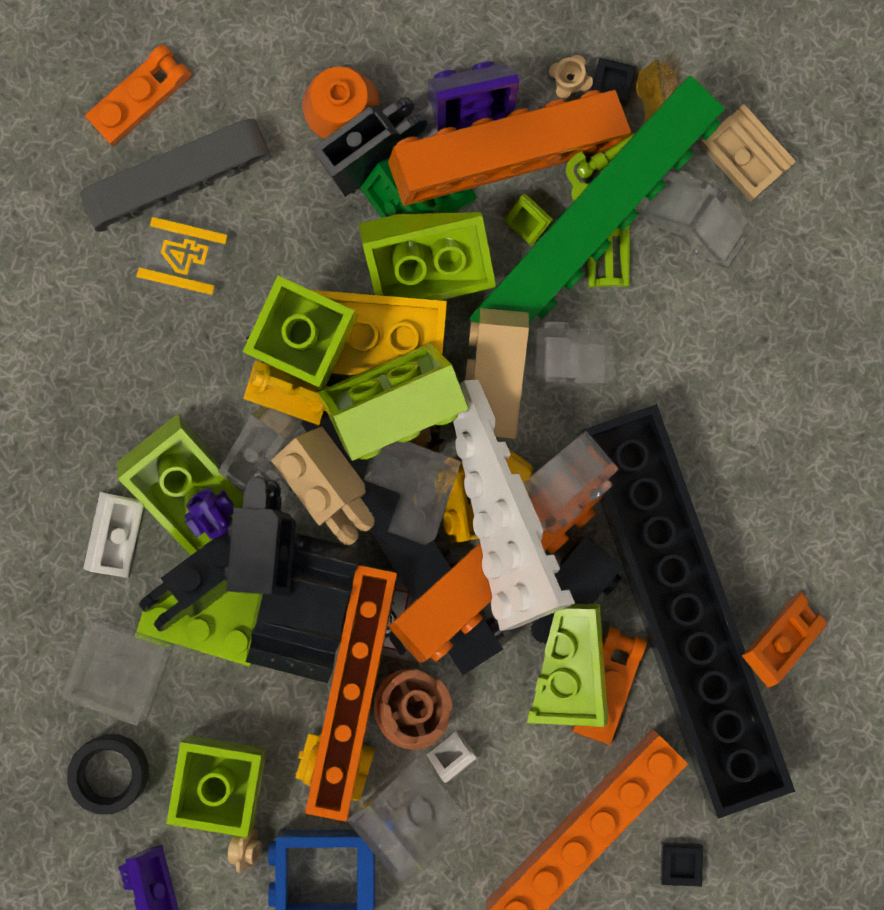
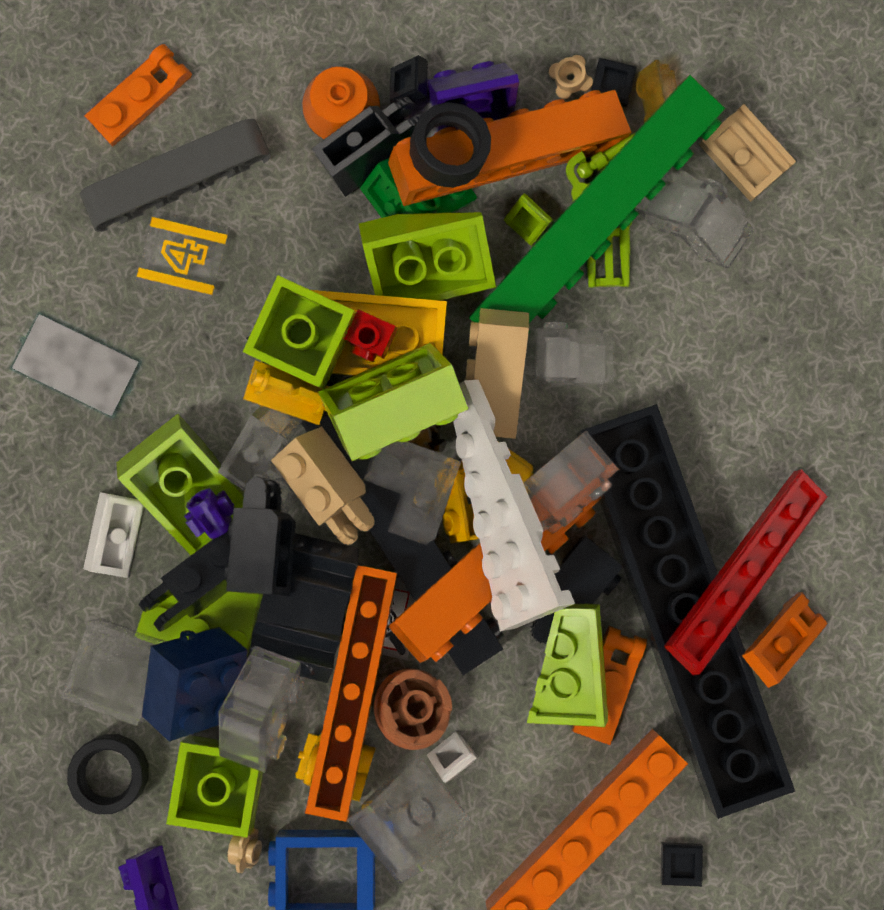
none -> flat silver piece [10,312,142,419]
none -> dark blue brick [142,627,248,742]
none -> clear brick [219,646,304,773]
none -> red plate [344,309,398,363]
none -> black tile [390,55,428,104]
none -> black tyre [409,102,491,188]
none -> red tile [664,469,828,675]

